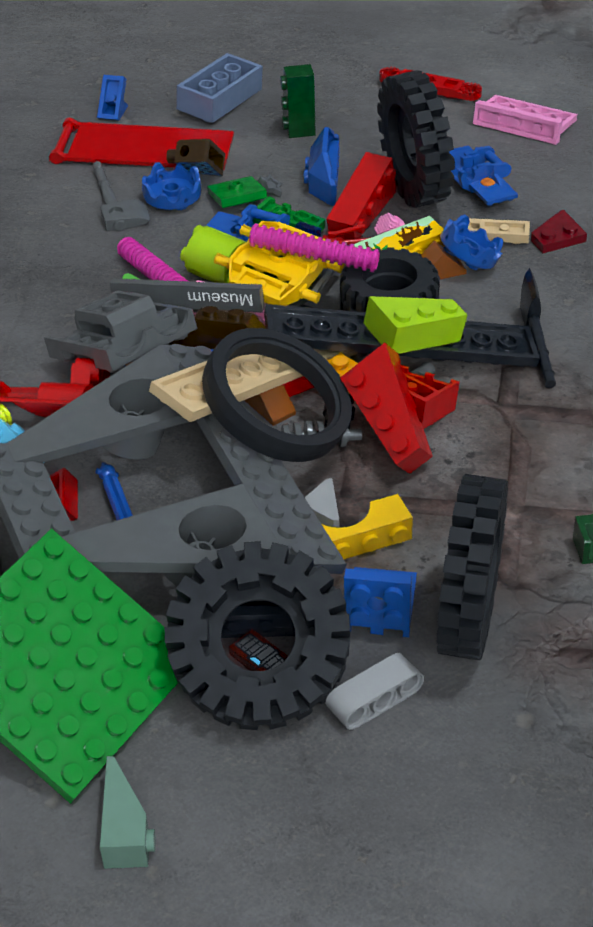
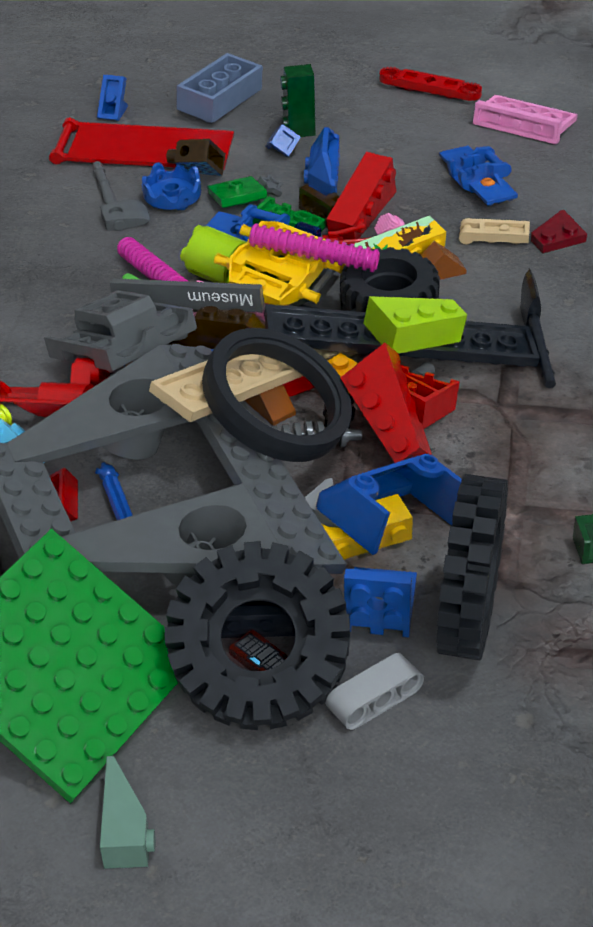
black tyre [377,70,455,208] -> none
blue plate [440,215,504,270] -> none
none -> panel [265,124,301,157]
none -> dark brown tile [299,184,339,226]
none -> blue windscreen [316,454,462,555]

